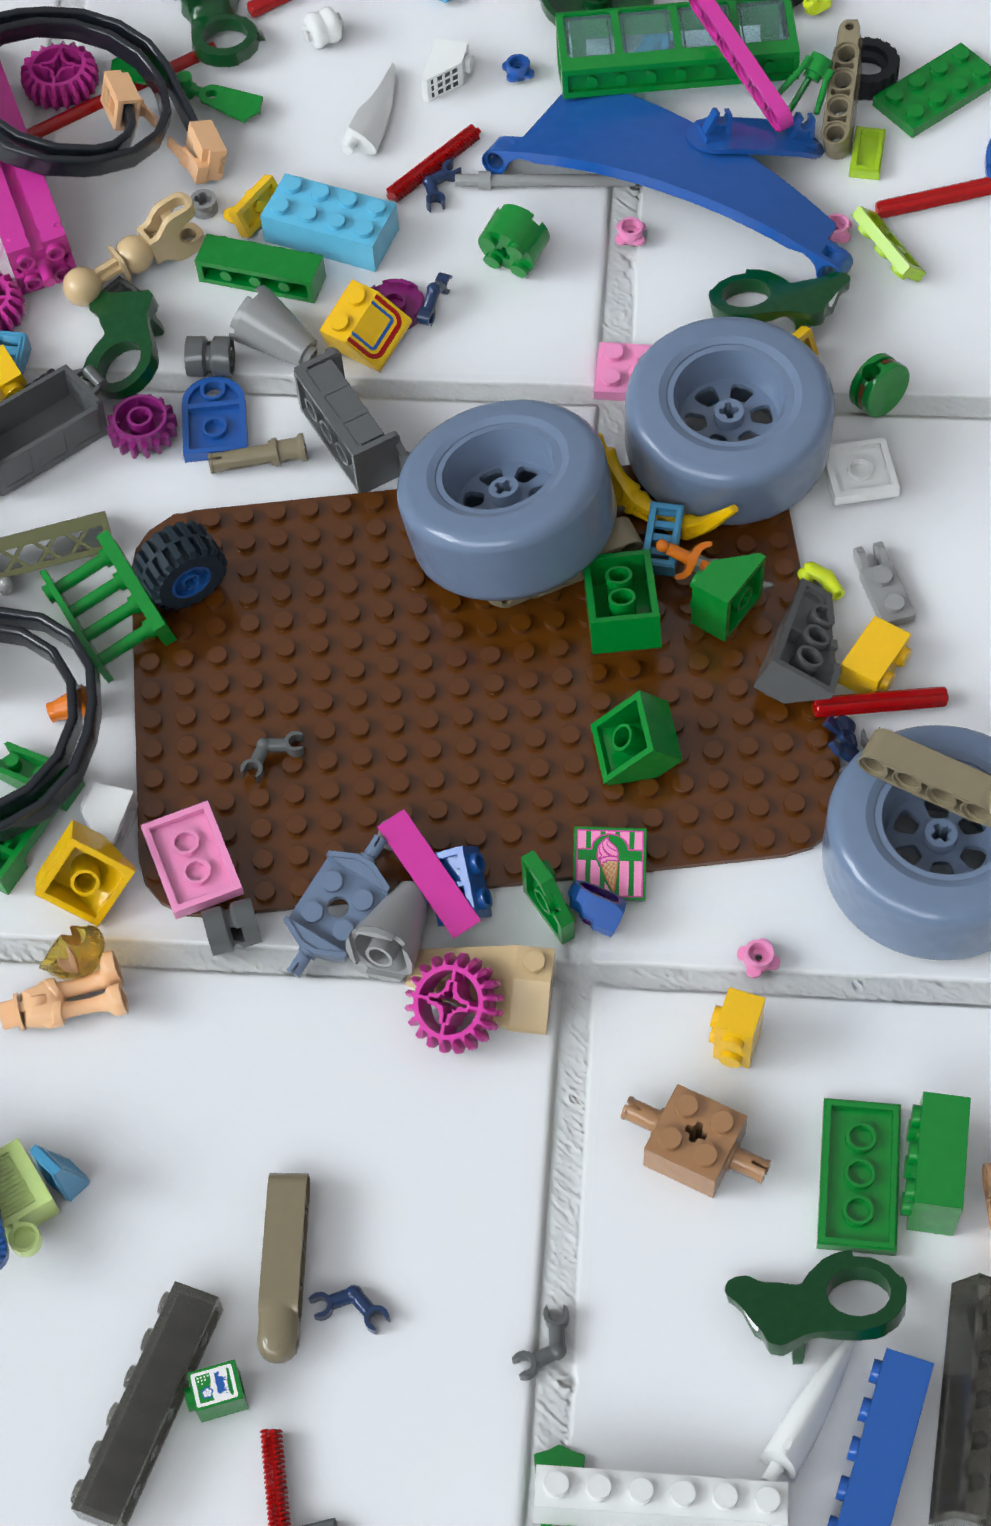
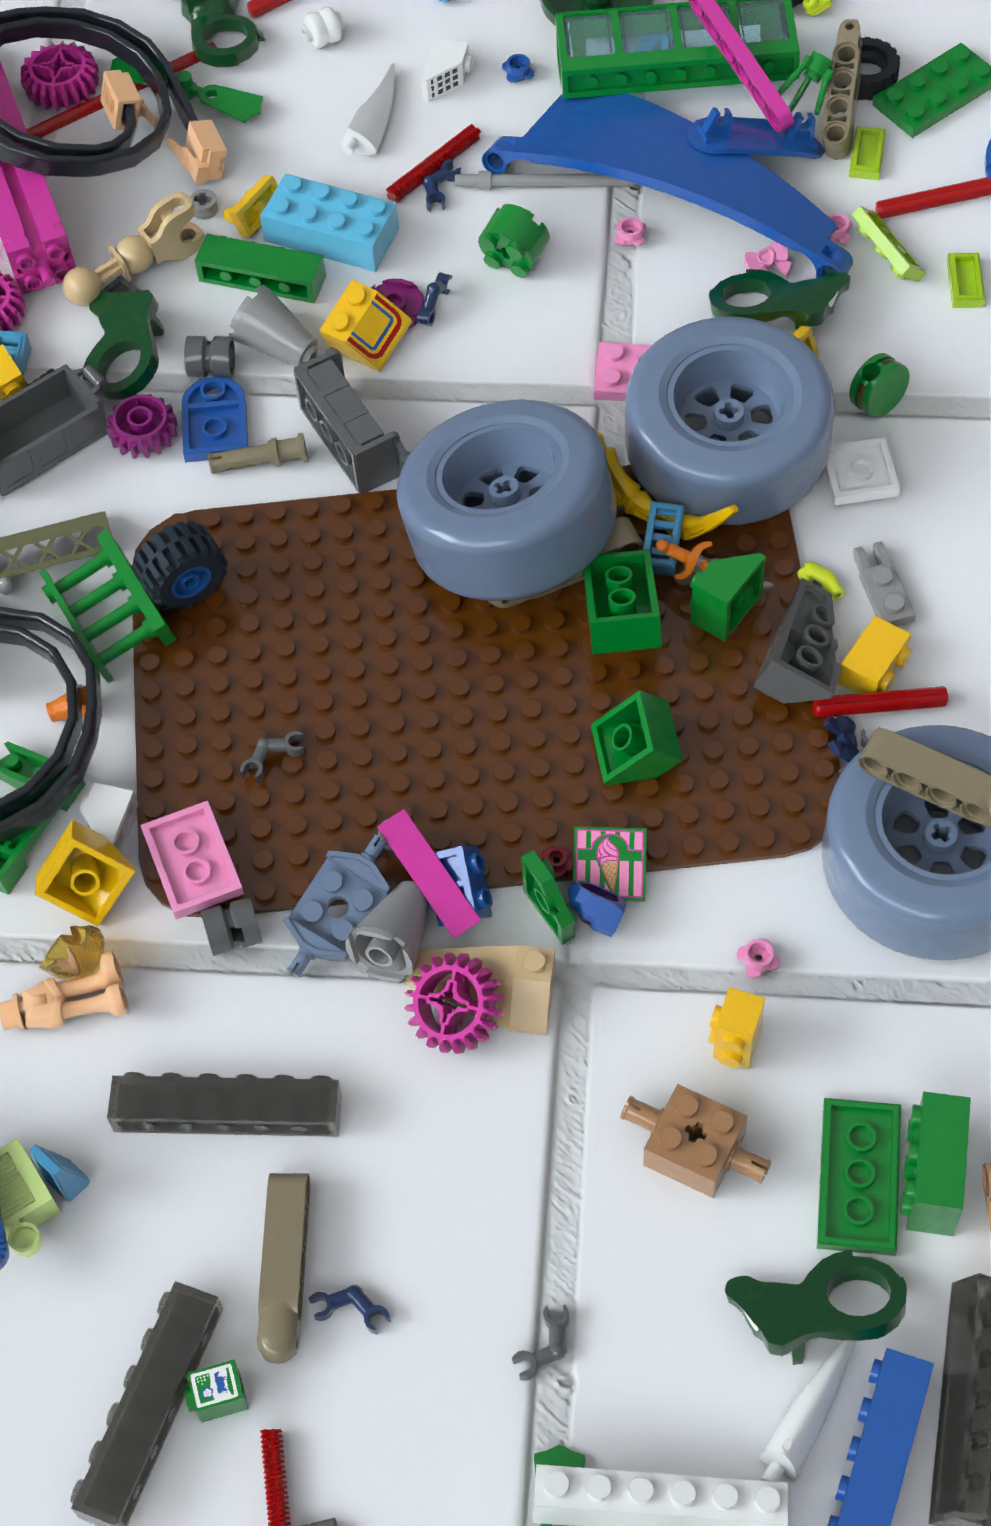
none -> clear smoke brick [107,1072,342,1137]
none -> dark red plate [540,846,574,880]
none -> bright pink piece [744,240,792,276]
none -> lime tile [947,253,985,308]

